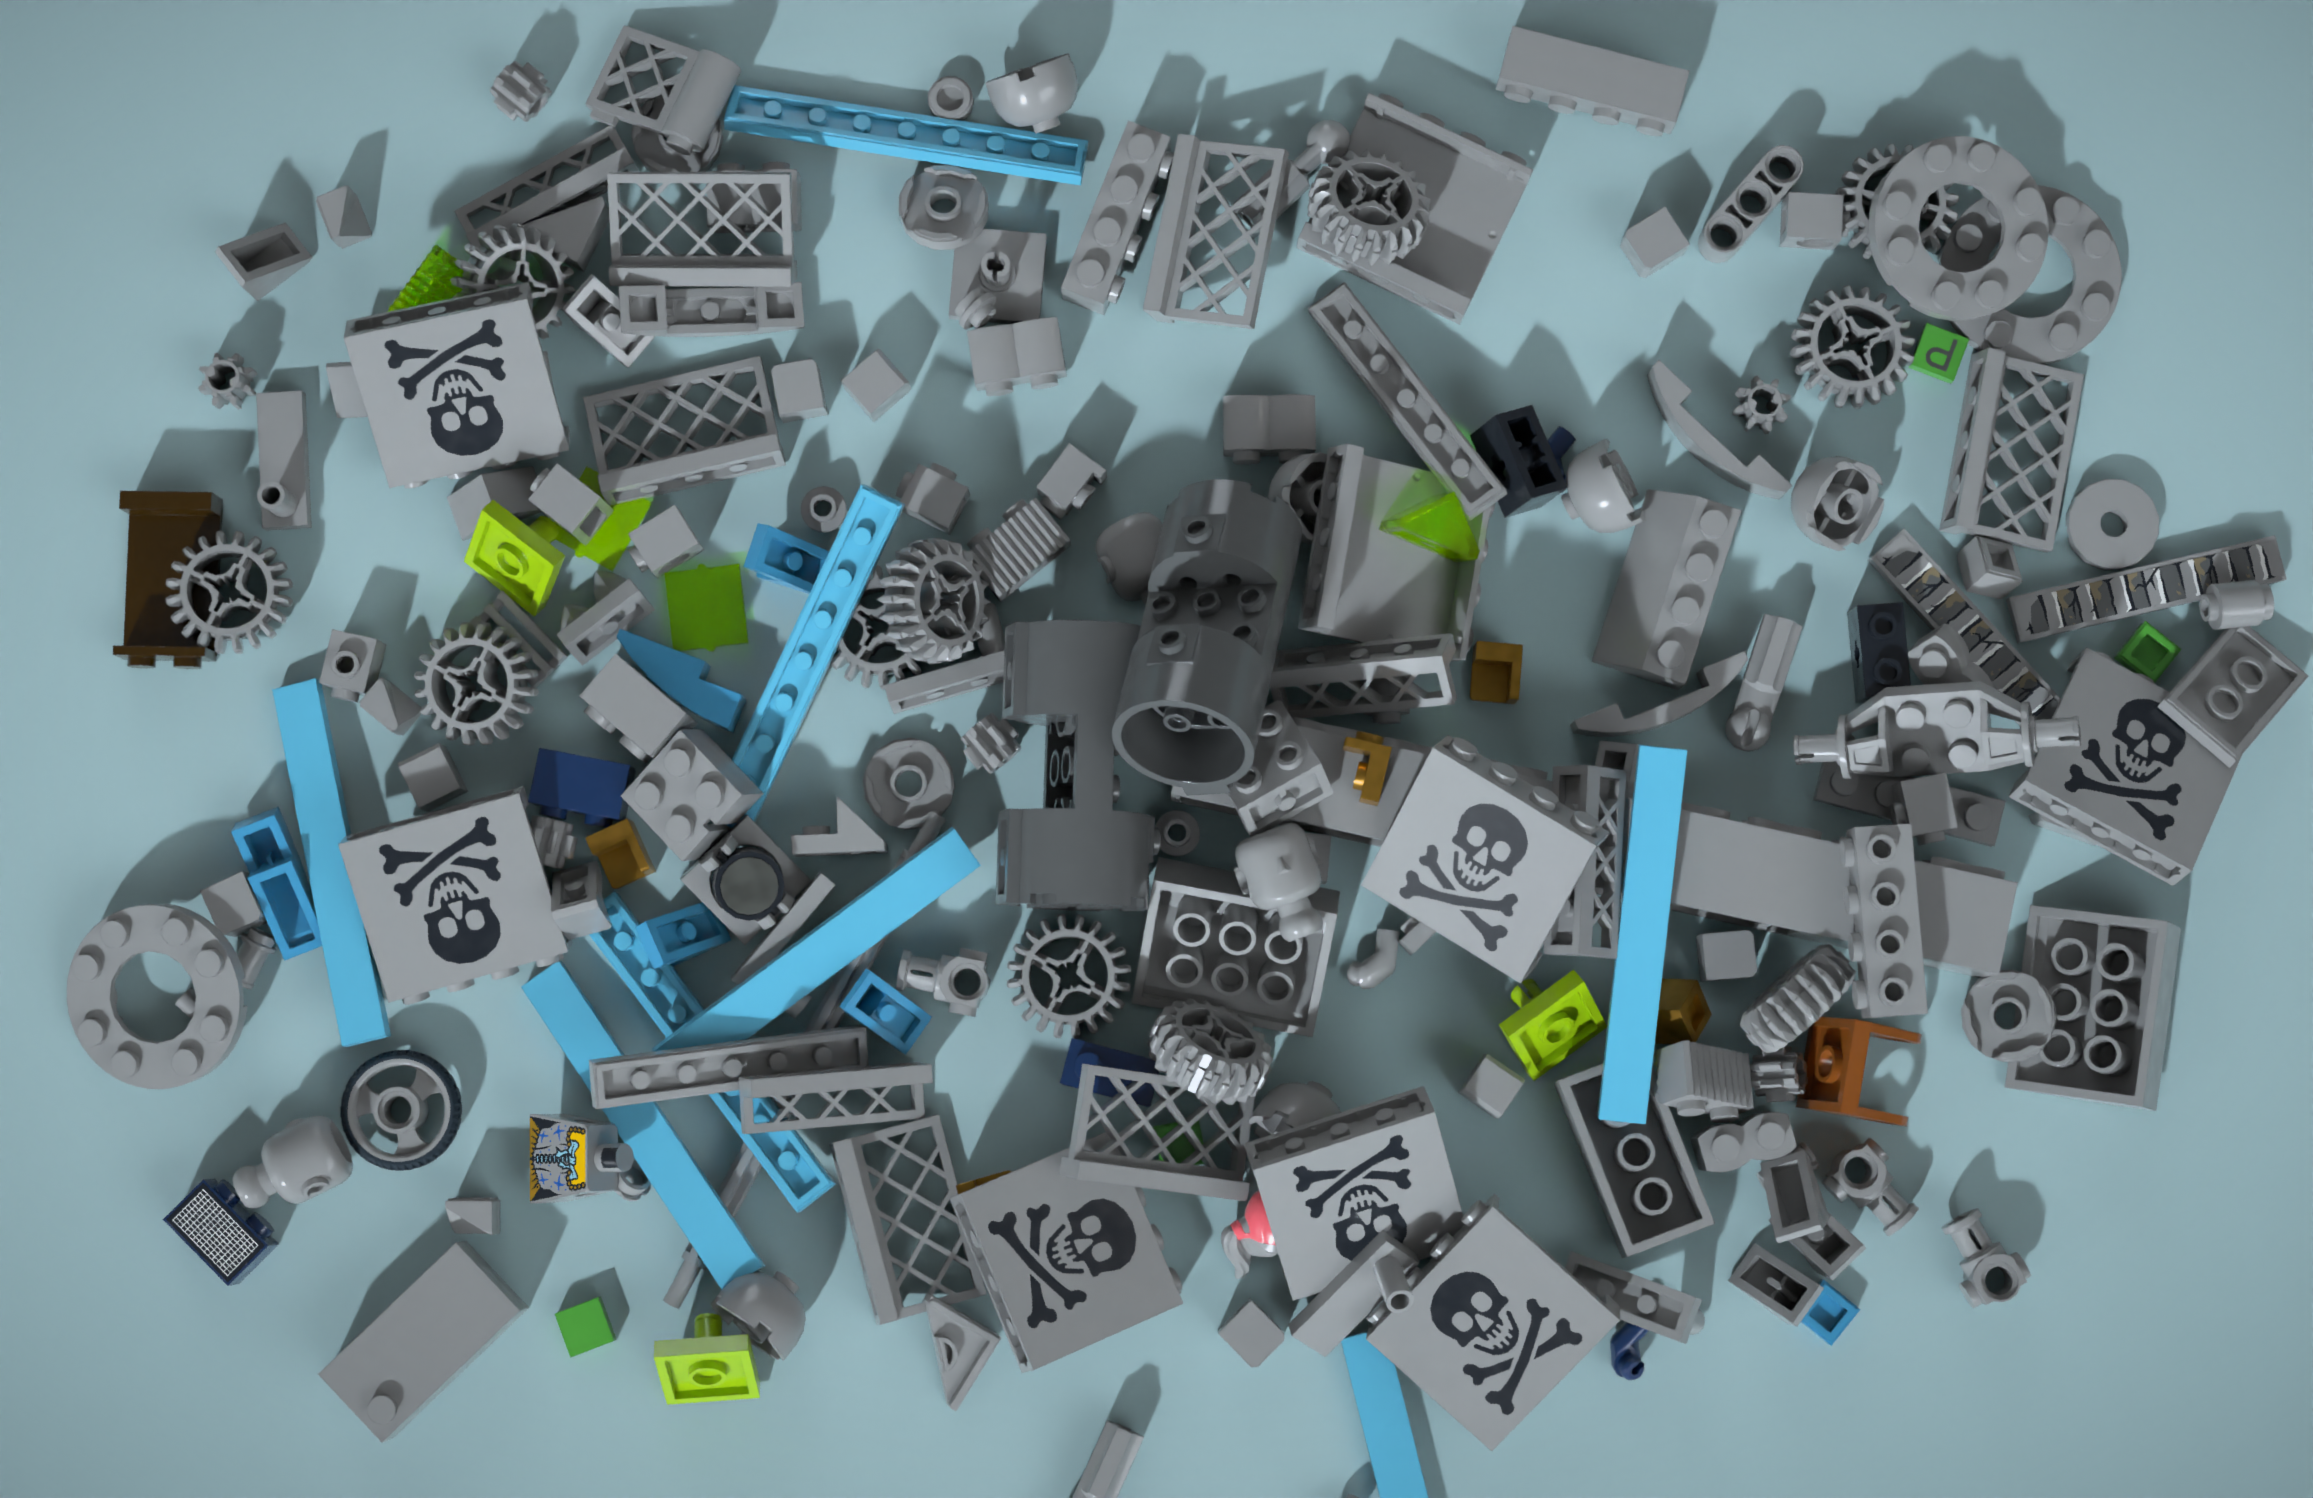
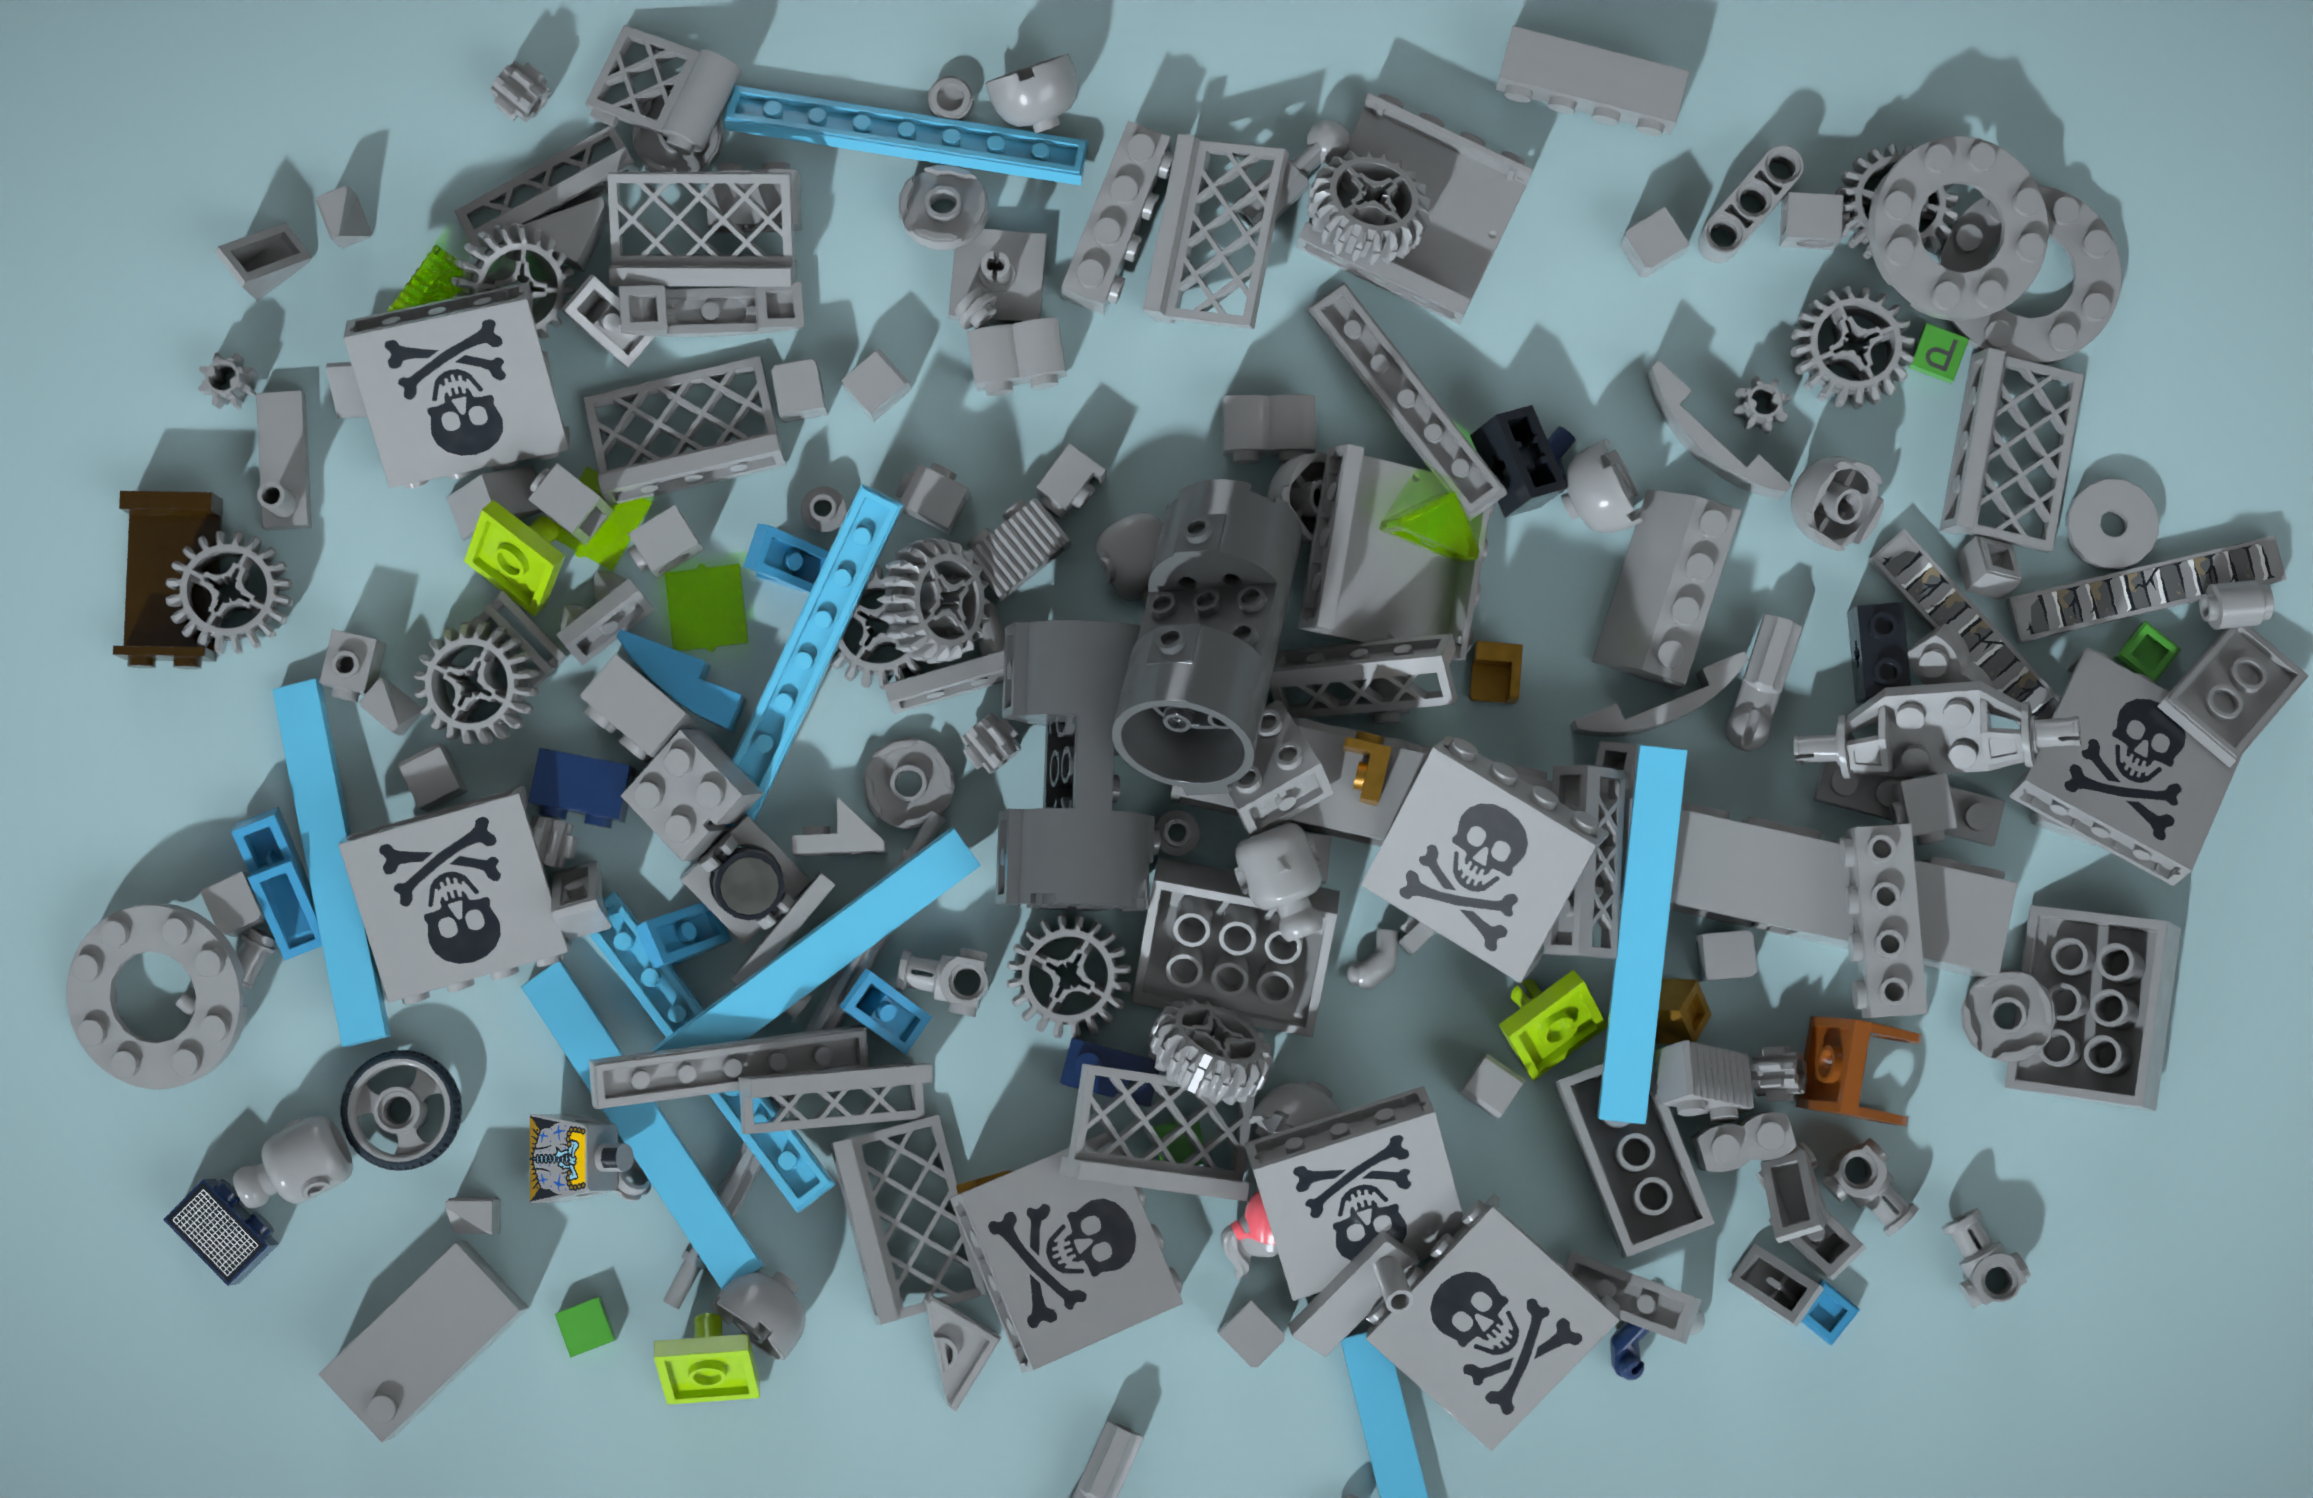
pearl gold panel [585,818,656,889] -> none
light grey gear [1740,944,1856,1053] -> none

